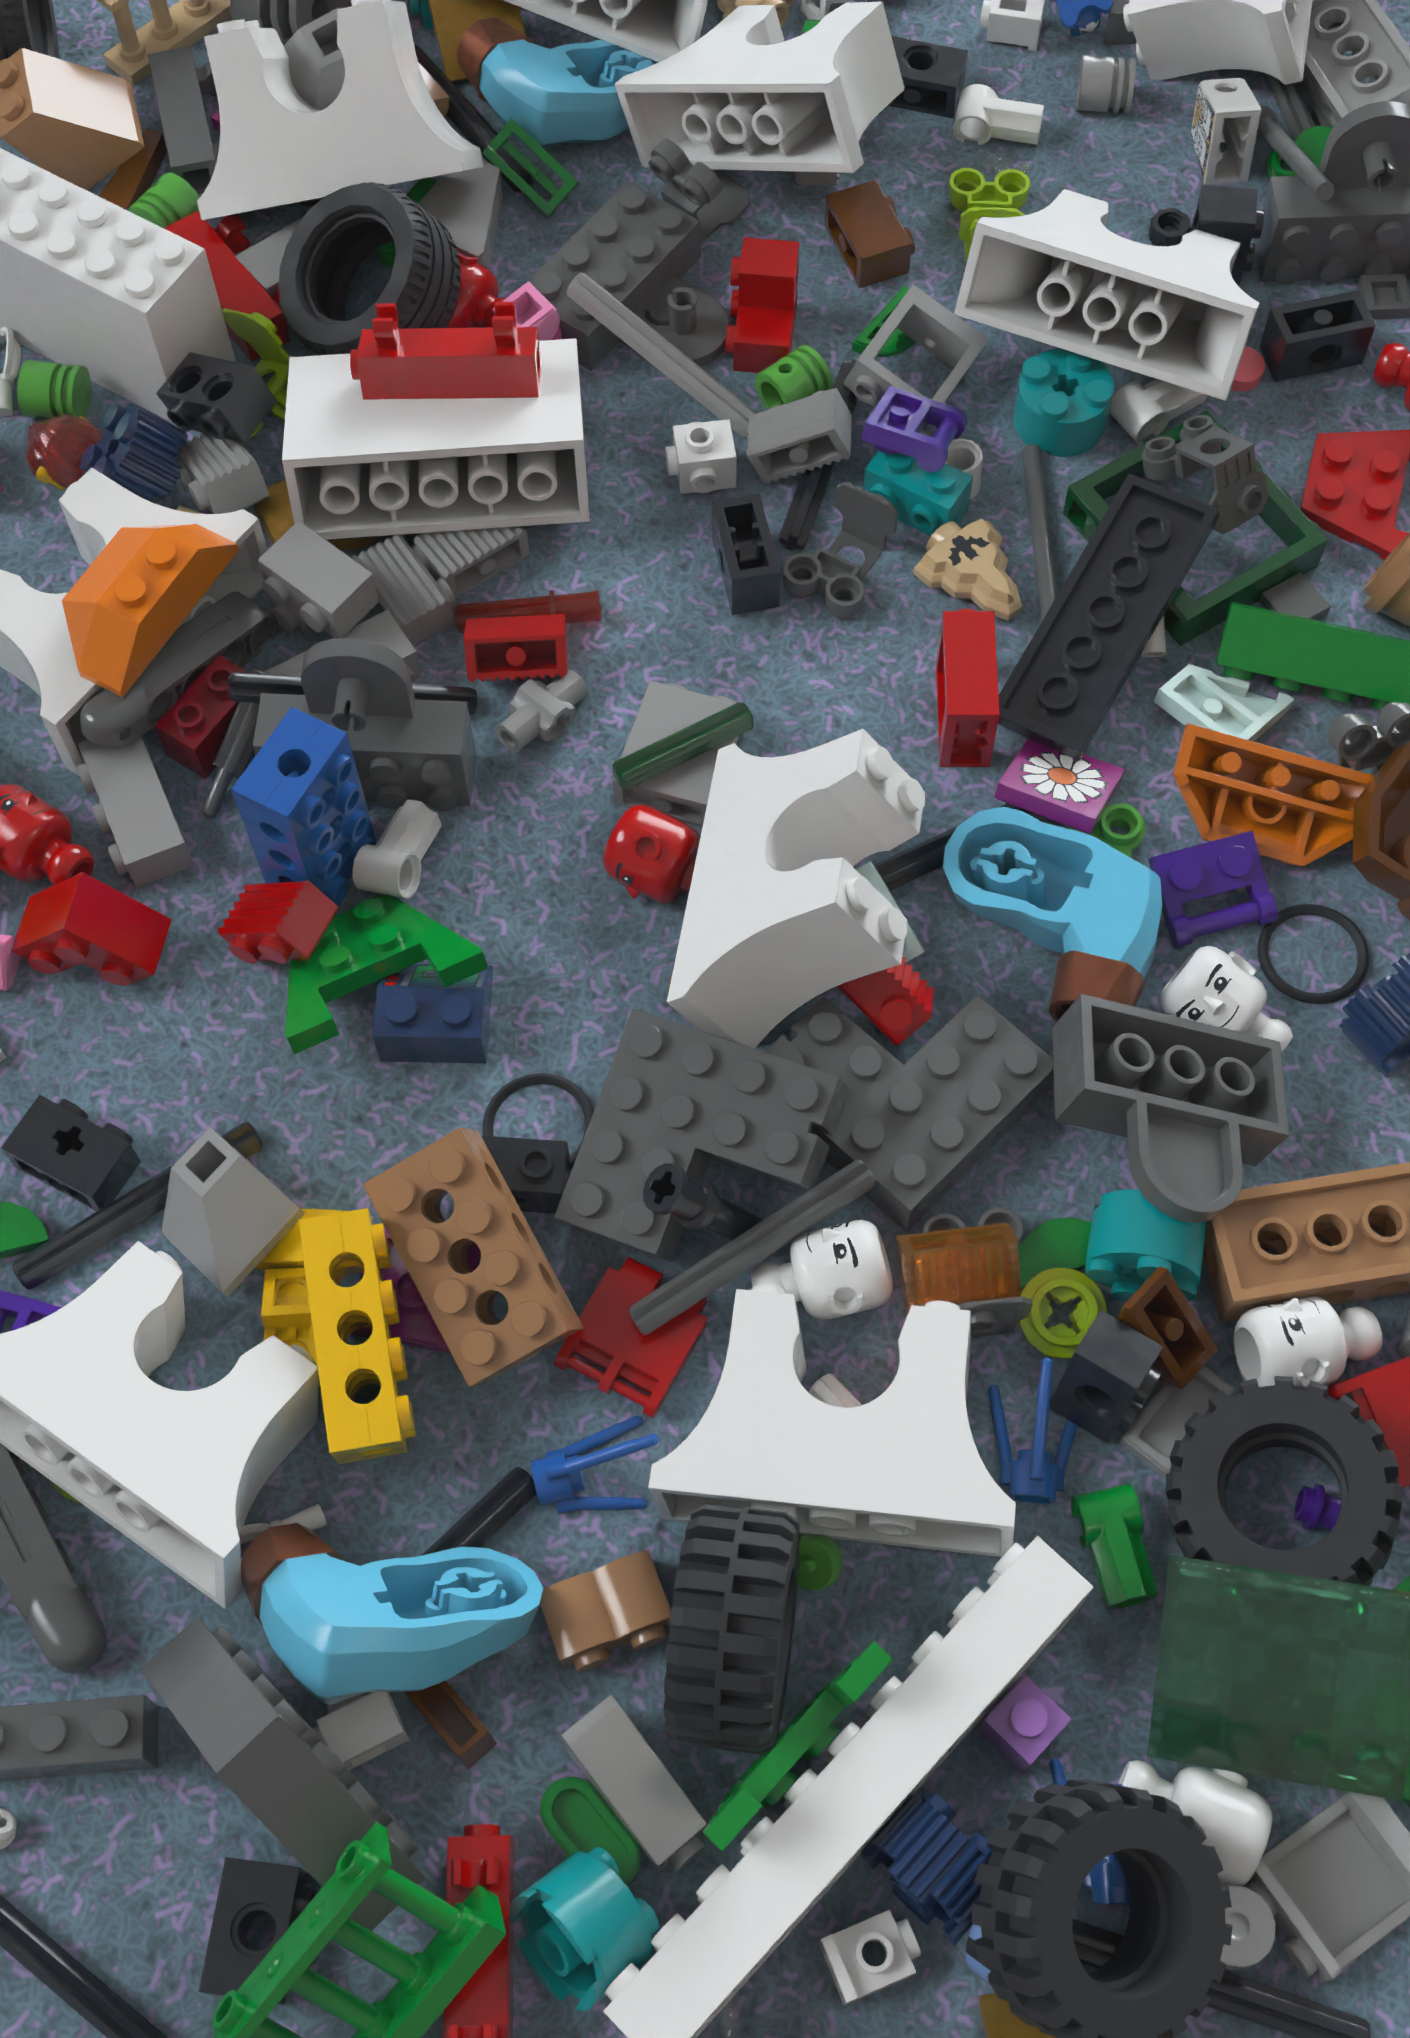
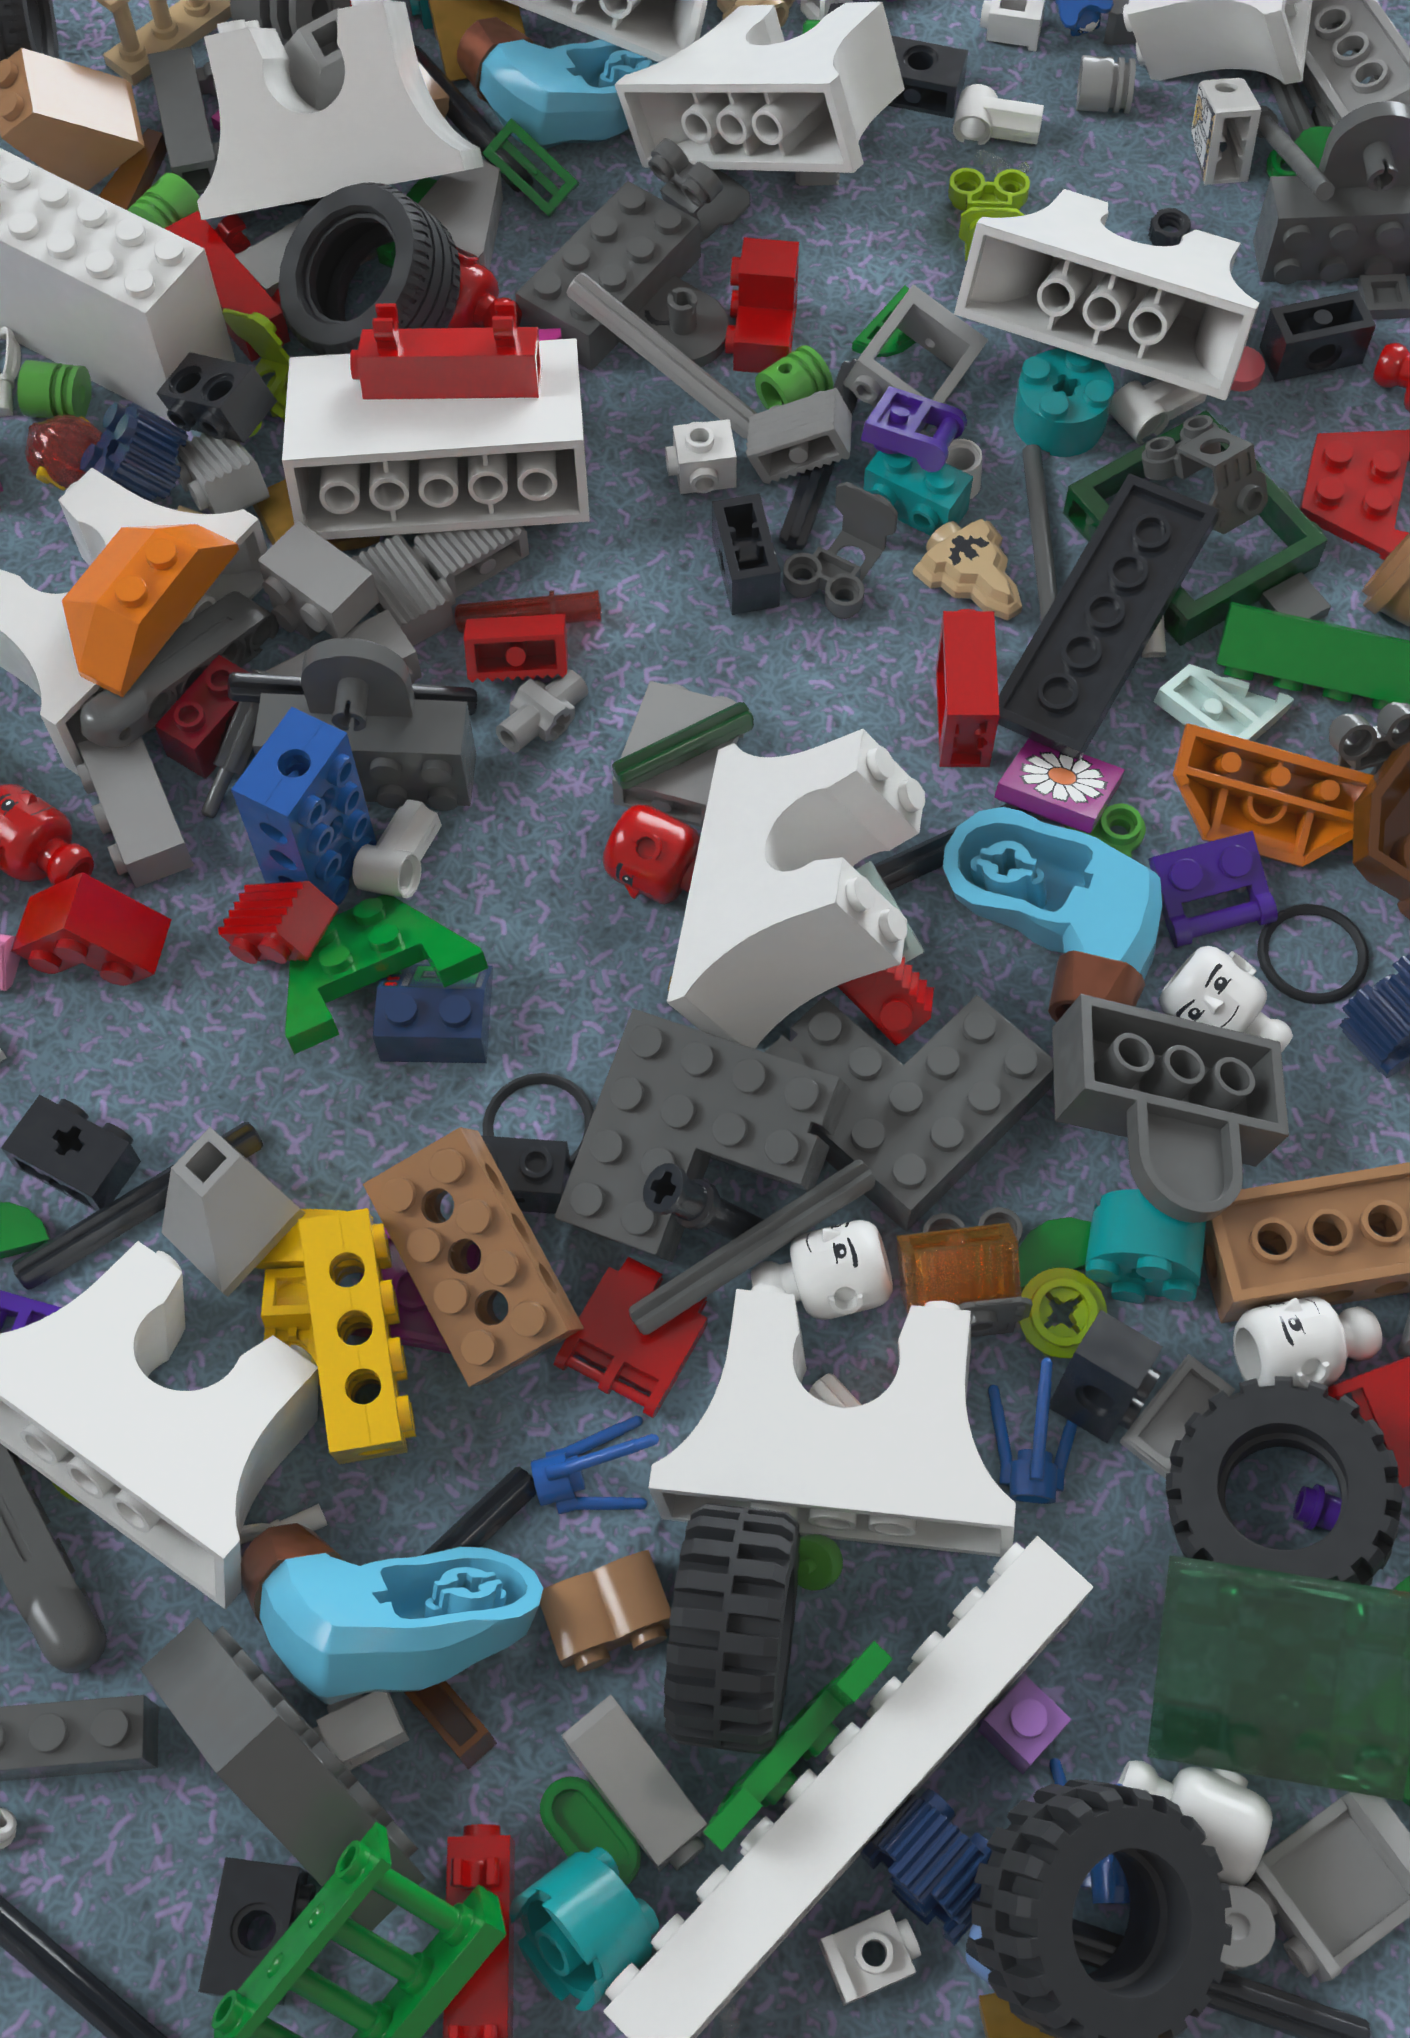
bright pink brick [492,281,560,341] -> none
reddish brown brick [824,180,915,289] -> none
green piece [1071,1483,1158,1610] -> none
reddish brown slope [1117,1266,1218,1390] -> none
black brick [1190,184,1264,286] -> none

